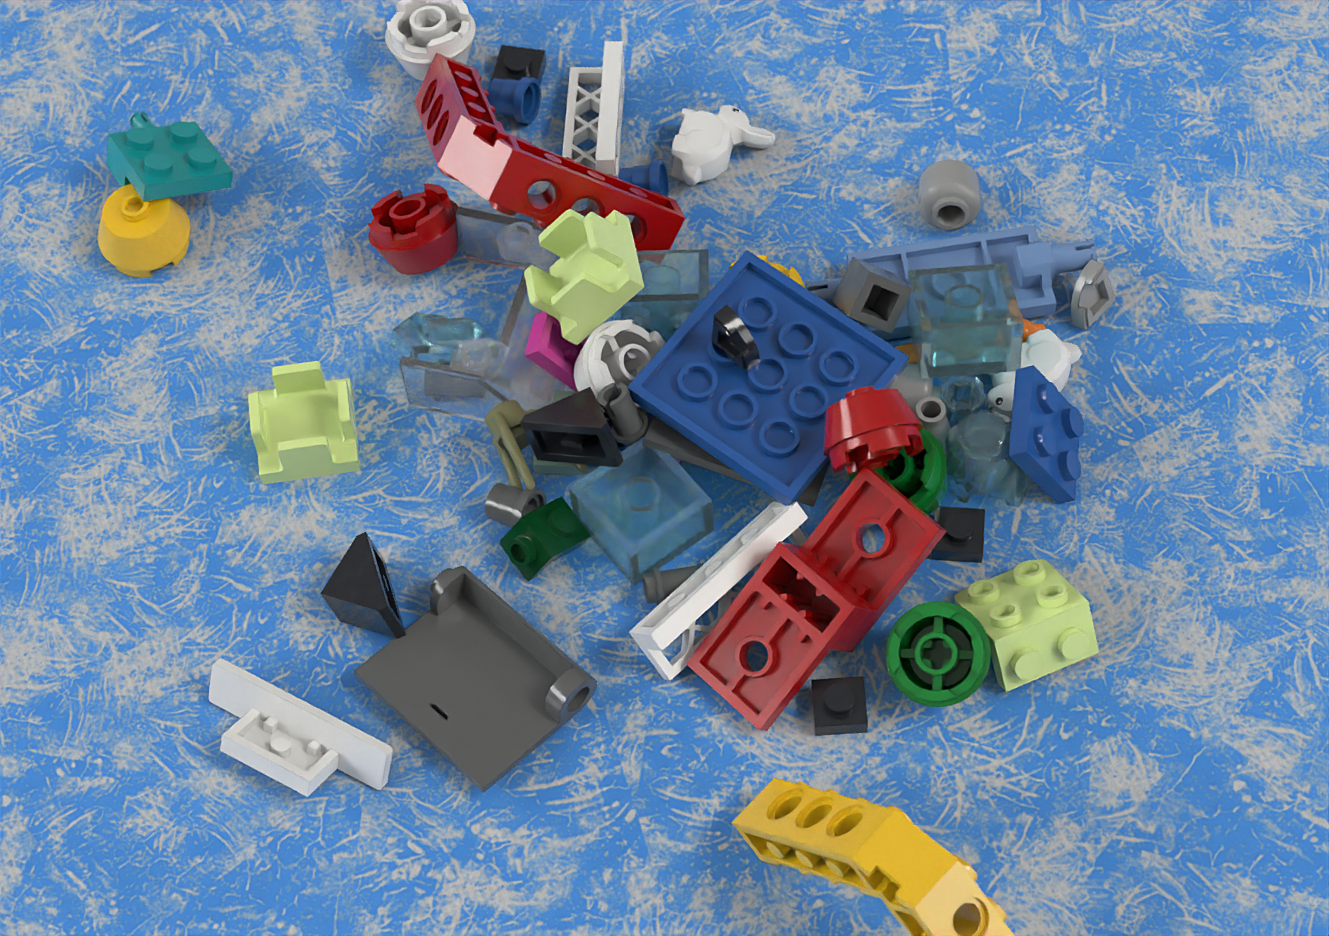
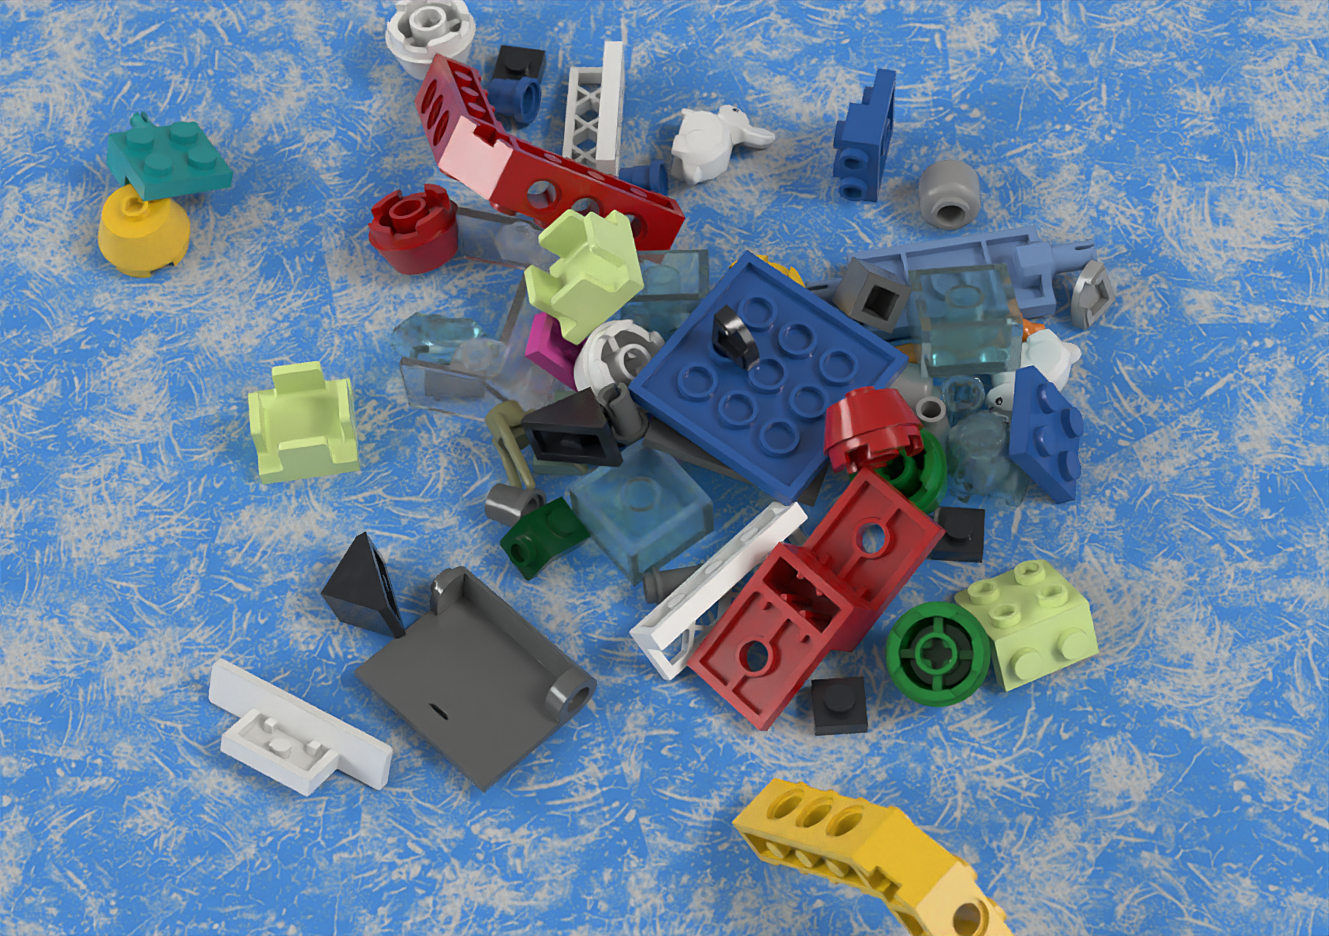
none -> blue plate [833,68,896,203]

